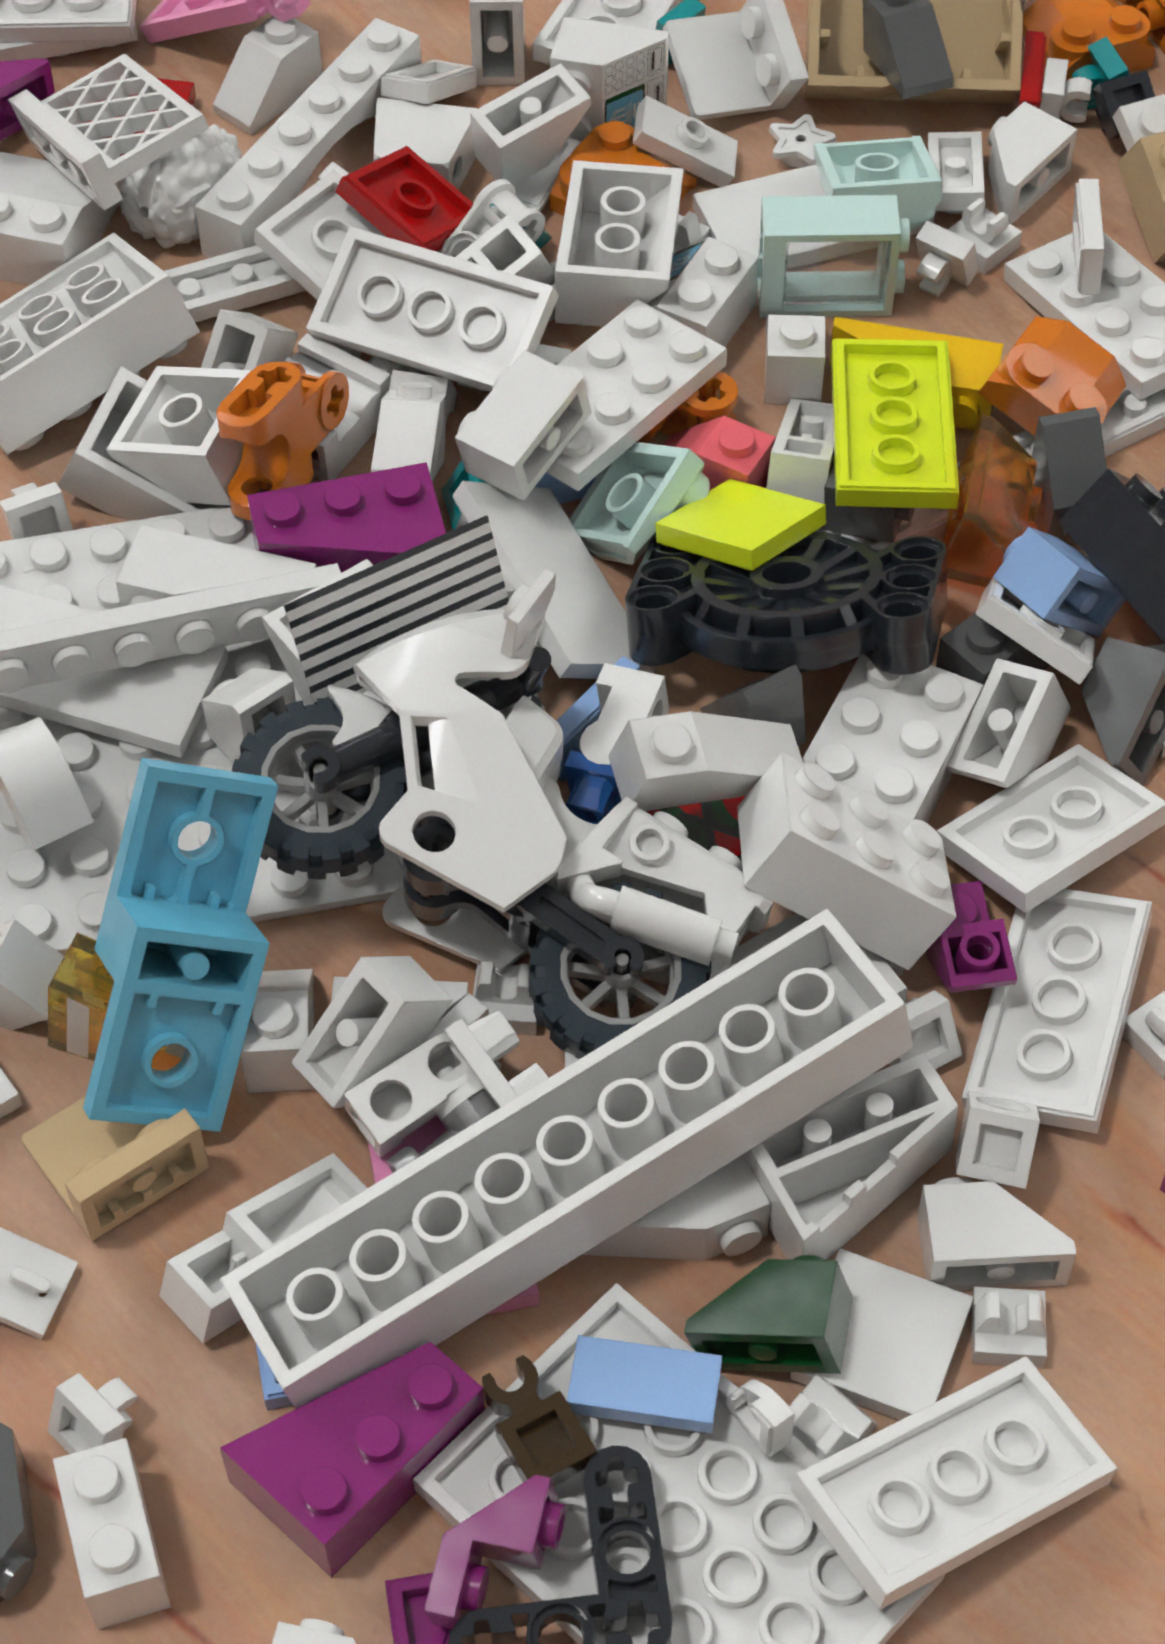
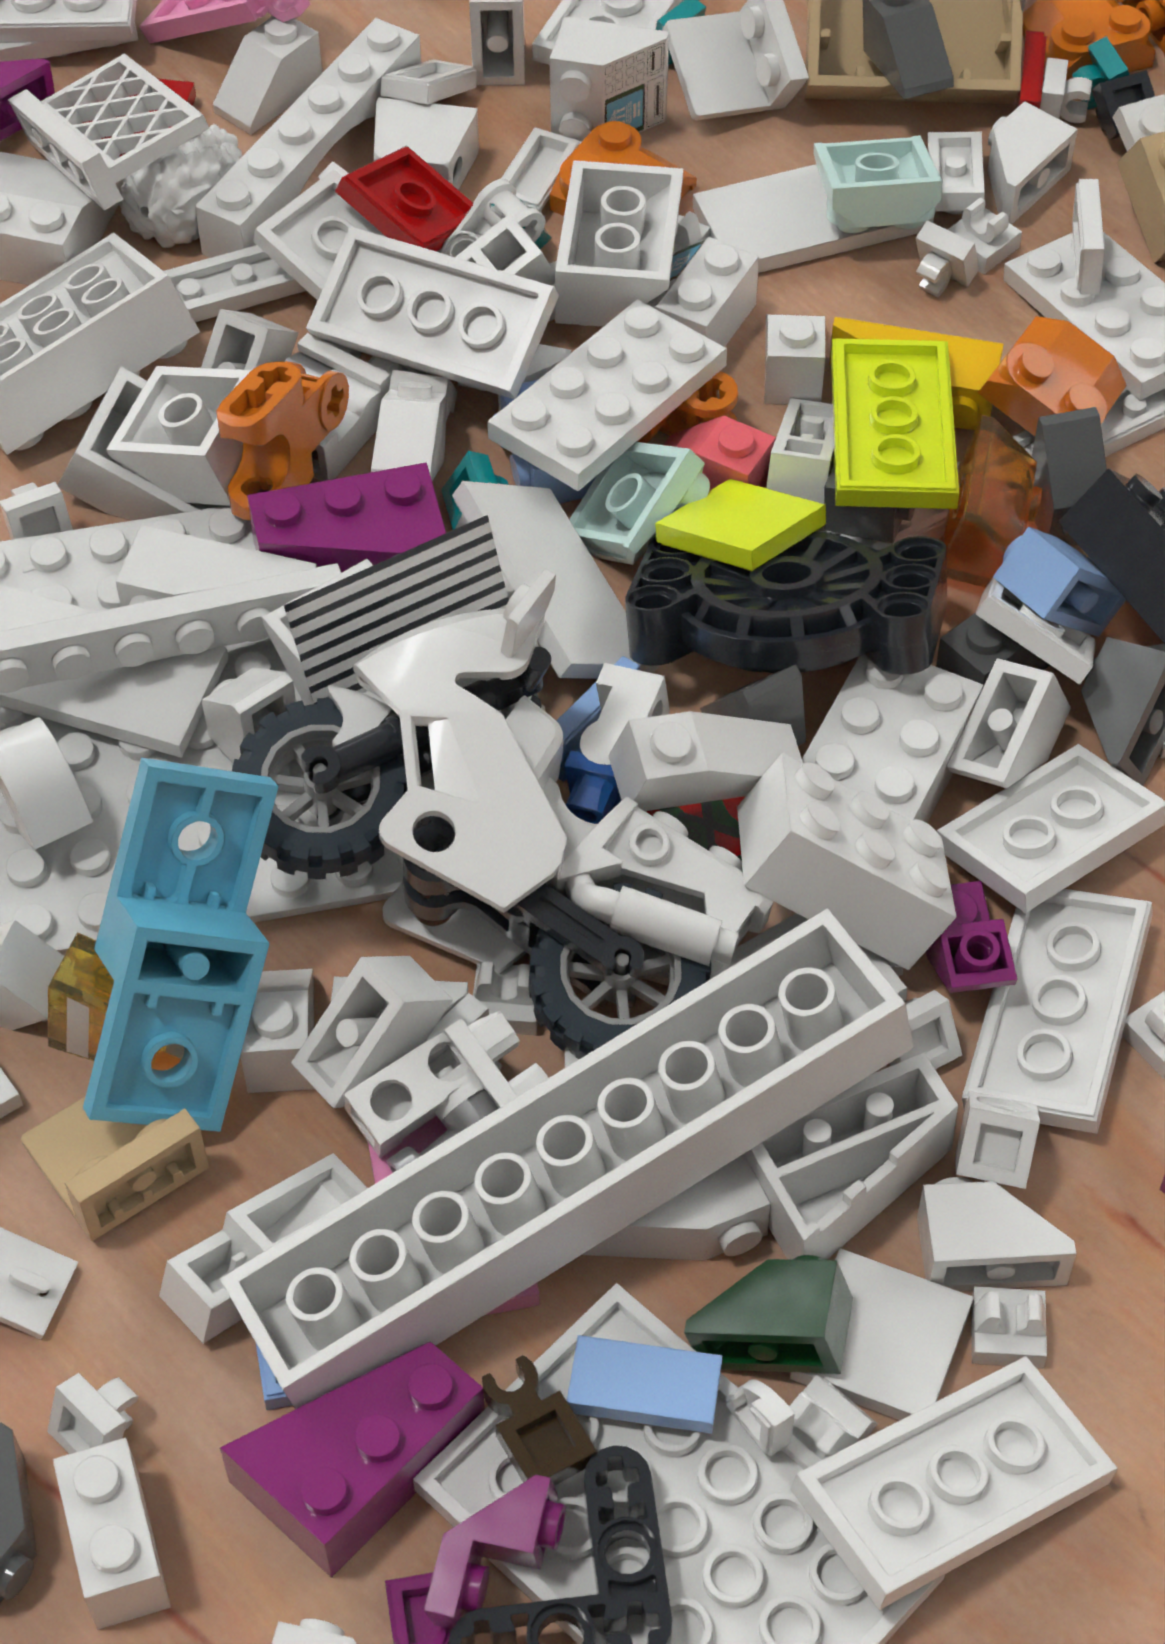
white brick [455,350,592,501] -> none
white slope [470,63,591,185] -> none
white plate [633,95,738,187] -> none
light aqua window [757,195,910,318] -> none
white plate [769,114,836,168] -> none

